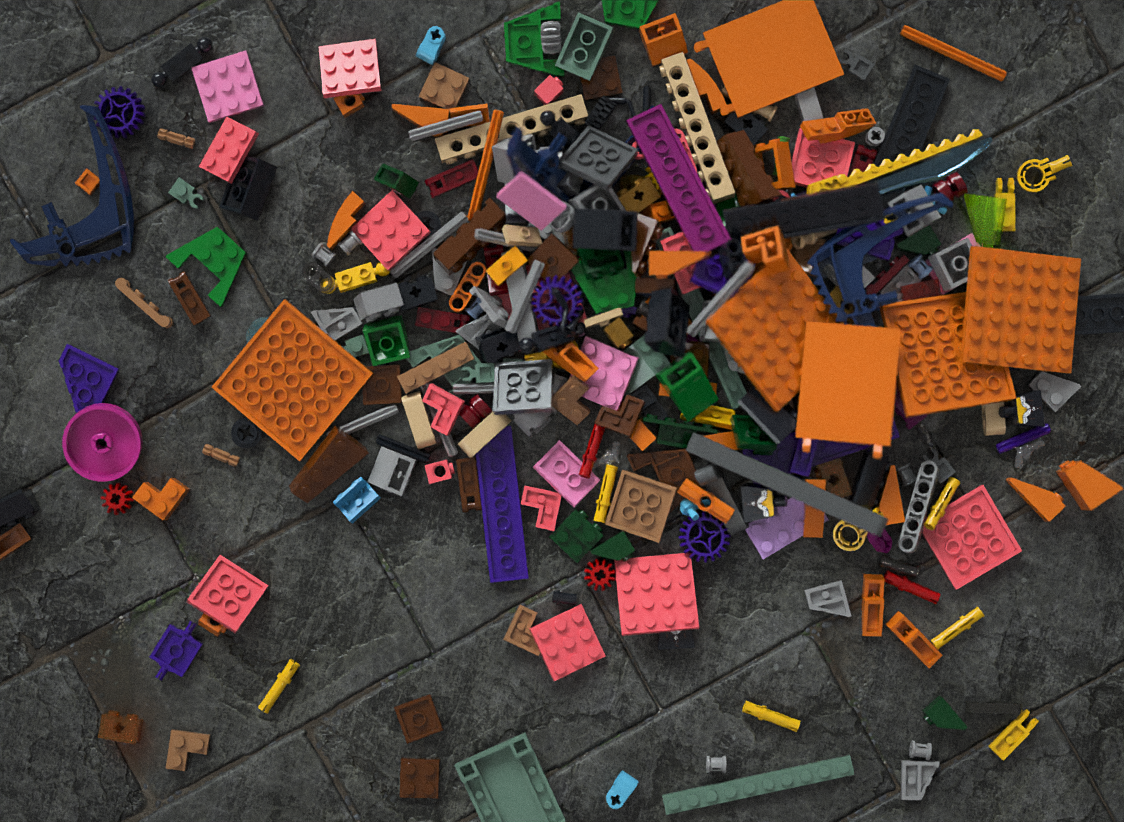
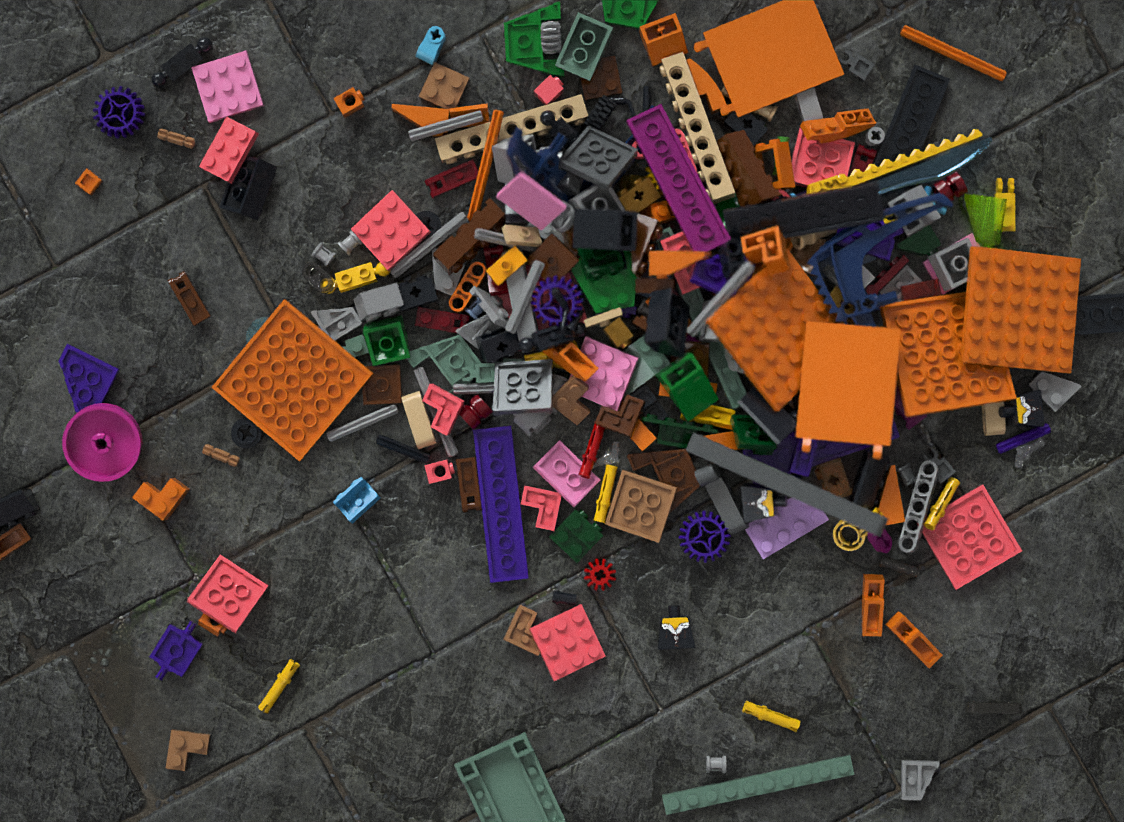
dark blue piece [10,105,134,267] -> none
clear orange brick [98,710,144,744] -> none
red gear [101,483,134,515] -> none
medium nougat plate [115,278,173,328] -> none
green wing [165,227,246,307] -> none
sand green plate [168,177,205,209] -> none
reddish brown wedge [289,426,369,503] -> none
plate [319,39,381,98] -> none
orange slope [327,191,365,250] -> none
light grey slope [368,446,417,496] -> none
dark green slope [373,163,419,199] -> none
reddish brown plate [394,694,444,744] -> none
medium nougat plate [397,342,474,394] -> none
reddish brown plate [400,758,440,799] -> none
tan beam [458,412,512,459] -> none
dark green slope [590,530,635,561] -> none
medium azure piece [606,770,639,809] -> none
coral plate [614,552,699,636] -> none
orange piece [677,478,736,524] -> none
medium azure piece [680,498,710,521] -> none
orange slope [803,479,826,538] -> none
light grey wing [804,580,851,617] -> none
red pin [884,570,941,605] -> none
sand blue bush [907,254,933,279] -> none
light grey bush [909,740,932,760] -> none
dark green slope [922,696,968,730] -> none
yellow pin [931,606,984,650] -> none
yellow hinge [988,709,1039,760] -> none
orange slope [1005,478,1066,522] -> none
yellow pin [1017,155,1072,192] -> none
orange slope [1056,460,1123,511] -> none

